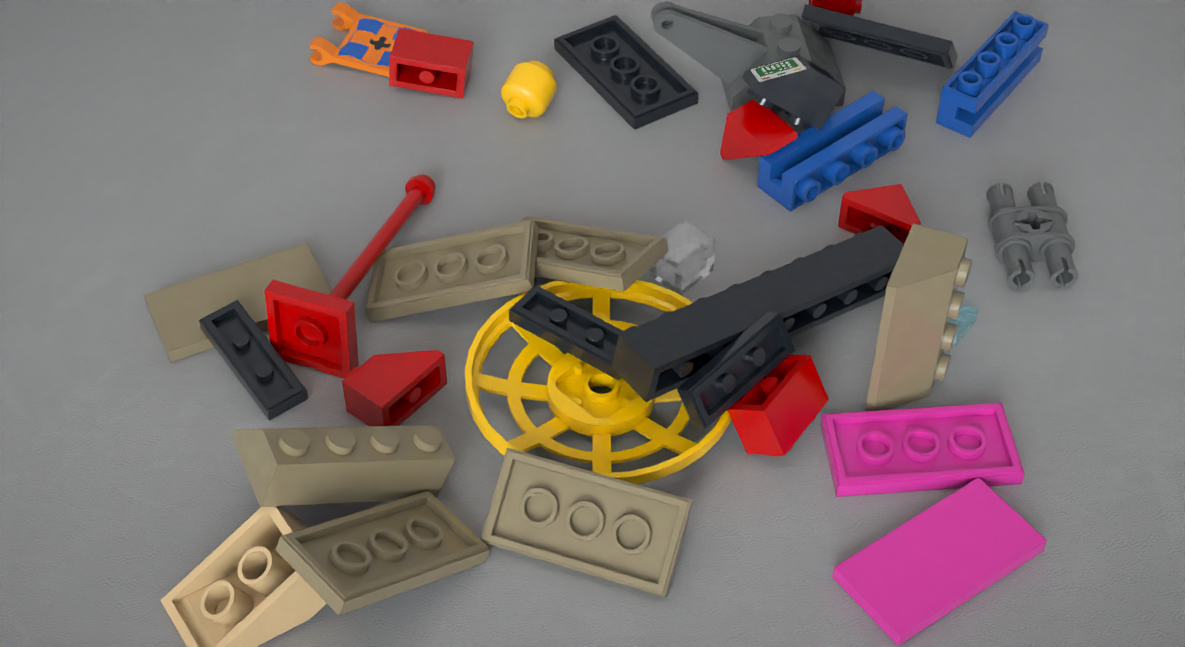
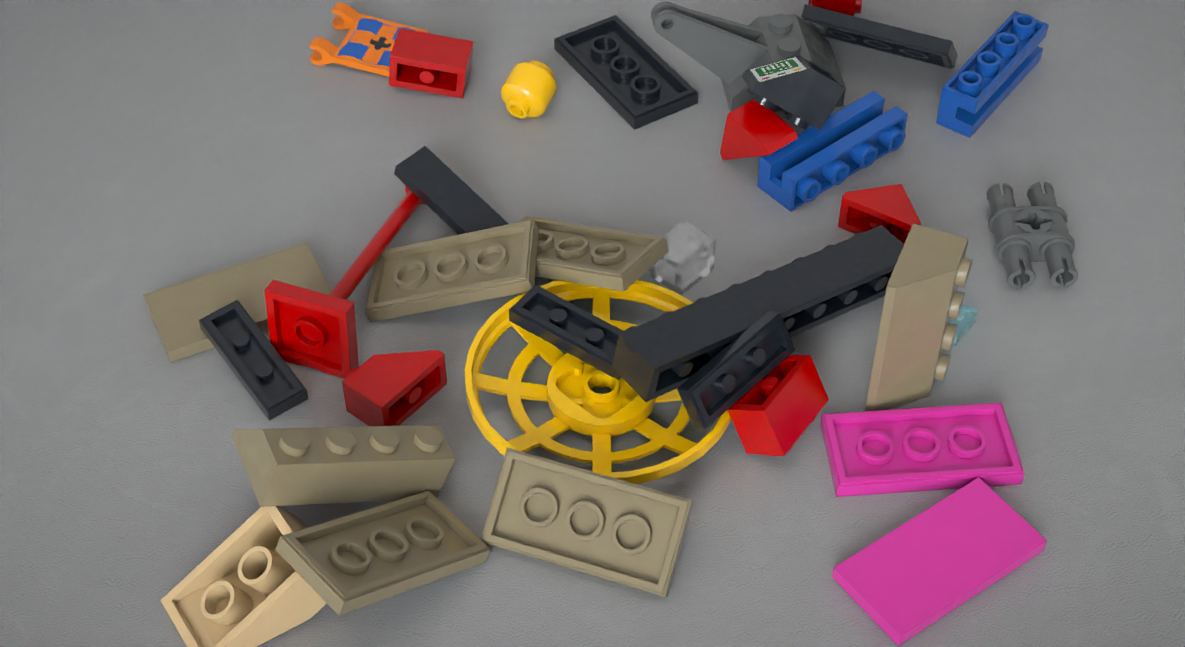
none -> black tile [394,146,509,235]

